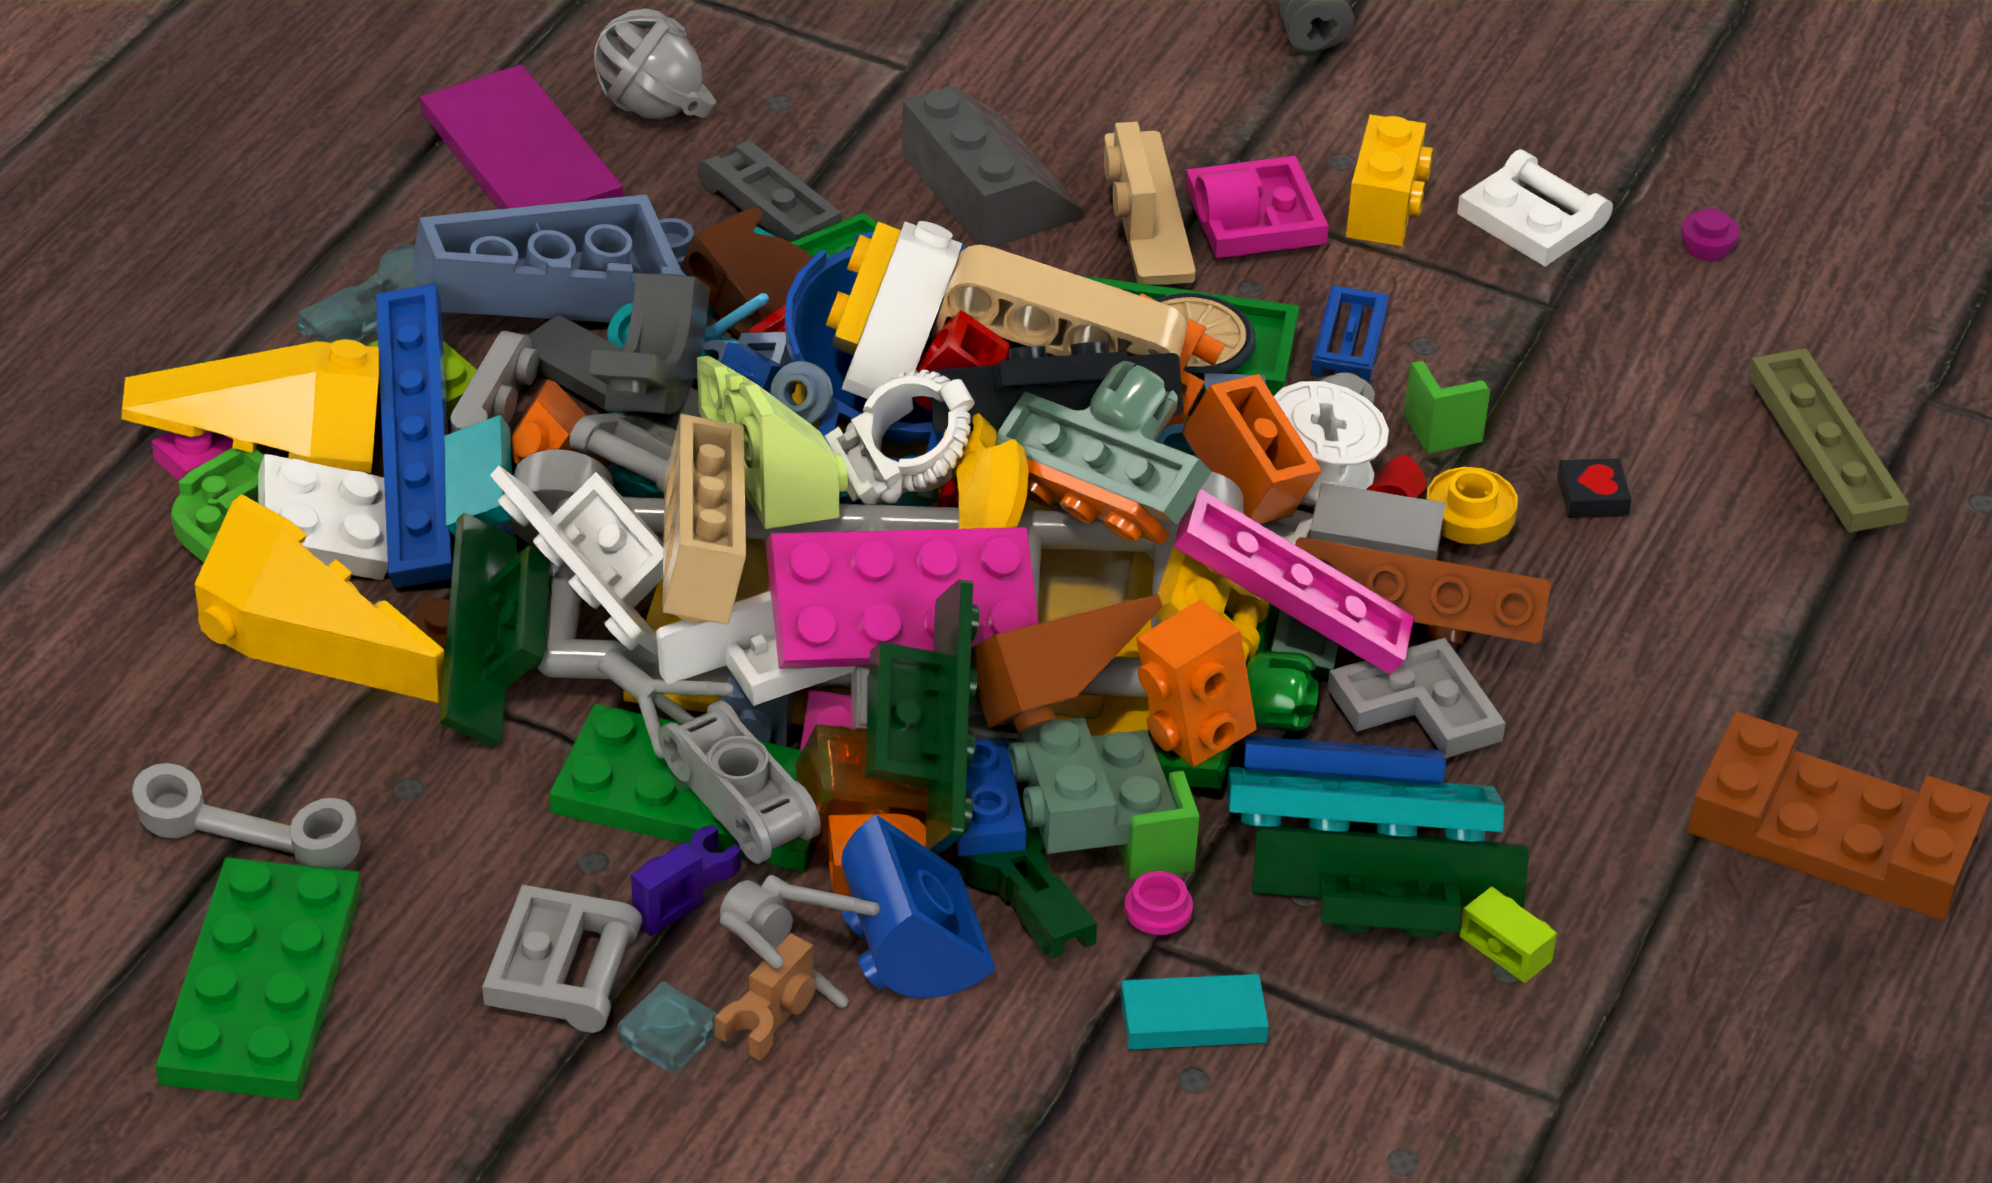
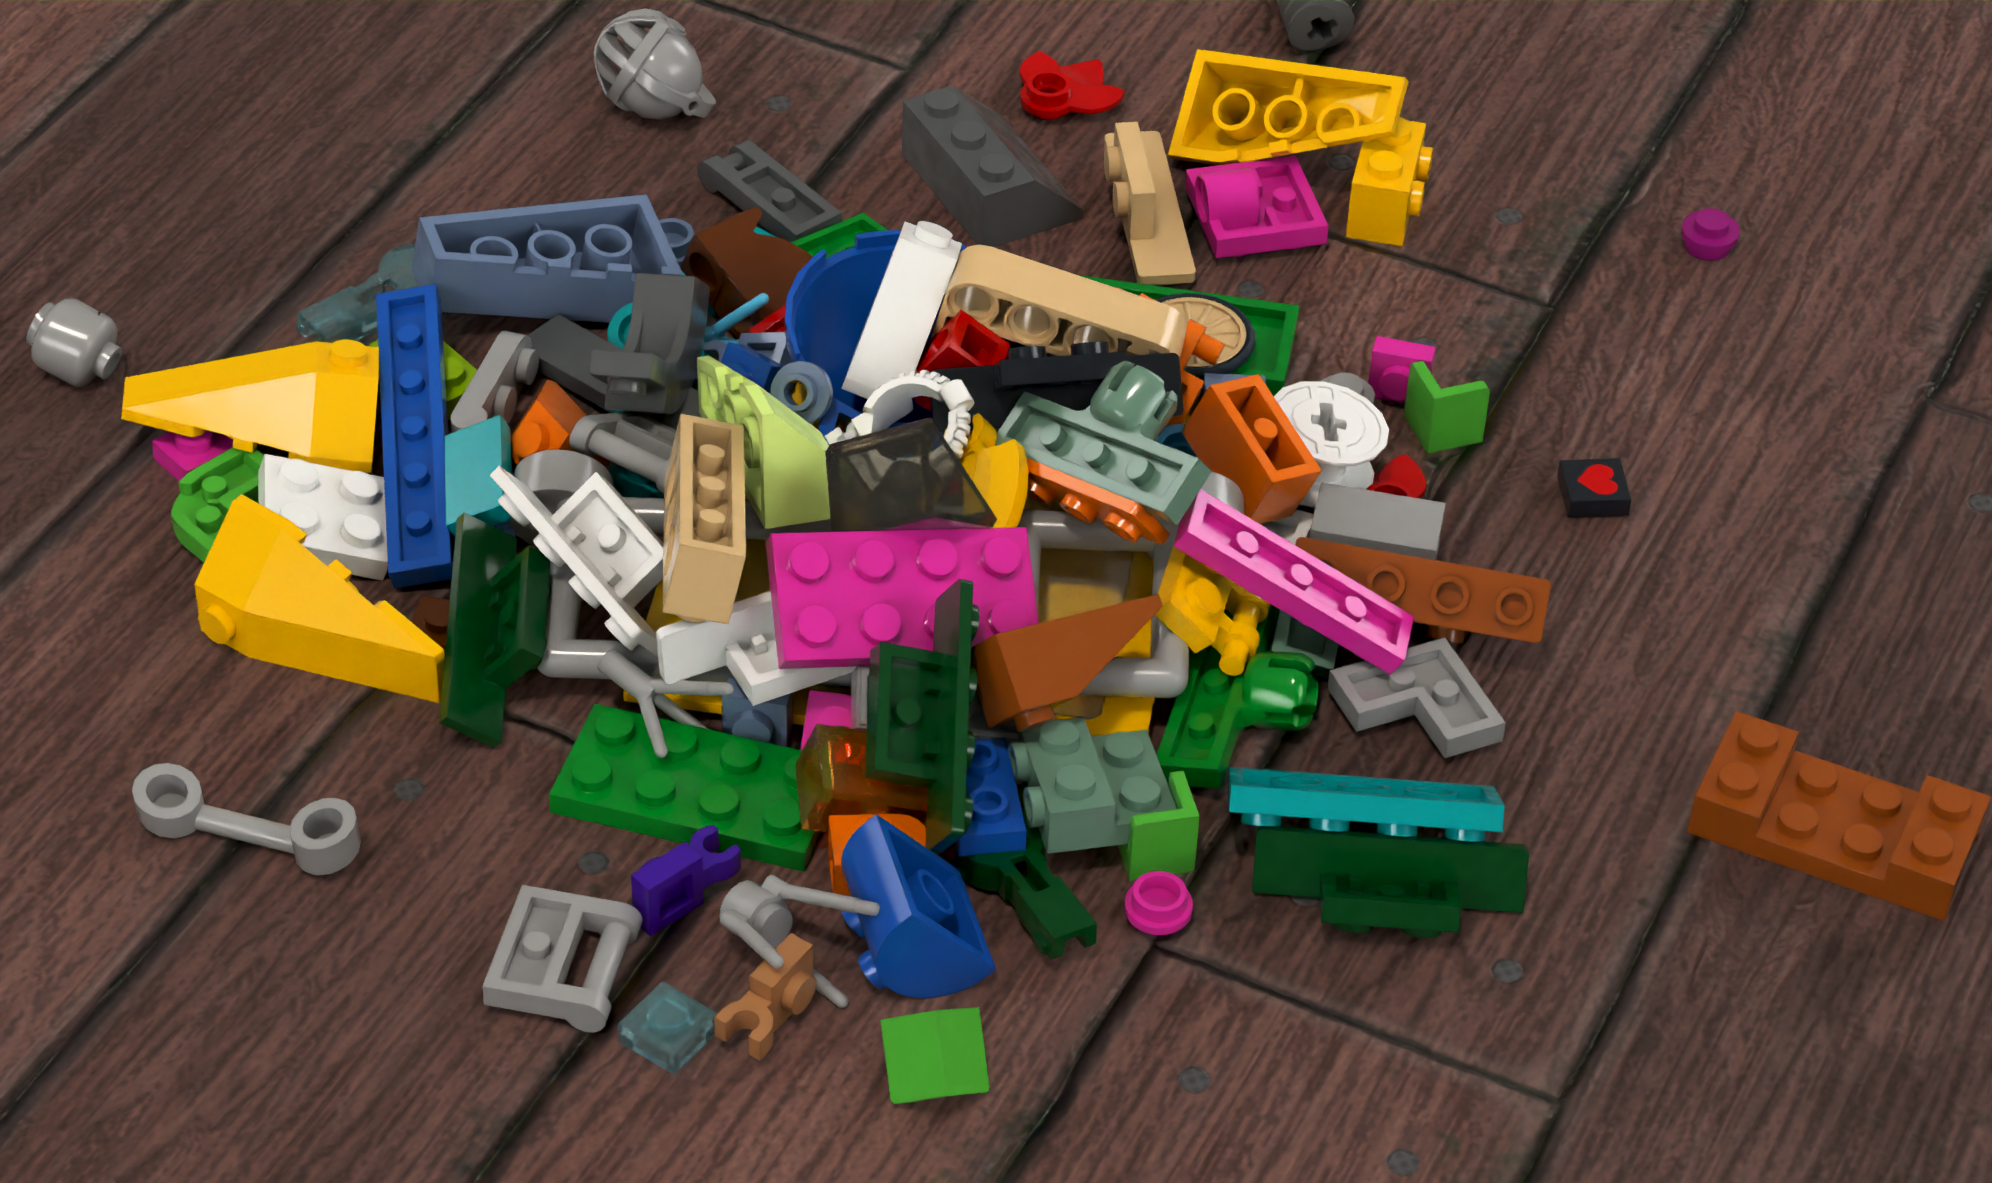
green plate [156,857,362,1100] -> none
magenta tile [420,64,623,209] -> none
light grey piece [658,700,821,864] -> none
yellow plate [825,222,901,355] -> none
teal tile [1120,974,1269,1050] -> none
orange brick [1136,599,1257,768] -> none
blue tile [1243,736,1446,785] -> none
blue tile [1311,286,1389,384] -> none
yellow plate [1426,467,1518,545] -> none
white plate [1457,149,1613,267] -> none
lime piece [1459,886,1557,983] -> none
olive plate [1748,348,1909,533] -> none
none -> light grey head [26,297,122,388]
none -> clear smoke slope [825,417,997,532]
none -> bright green panel [880,1007,989,1104]
none -> red plate [1019,51,1125,120]
none -> yellow wedge [1168,49,1409,166]
none -> dark pink plate [1368,336,1436,404]

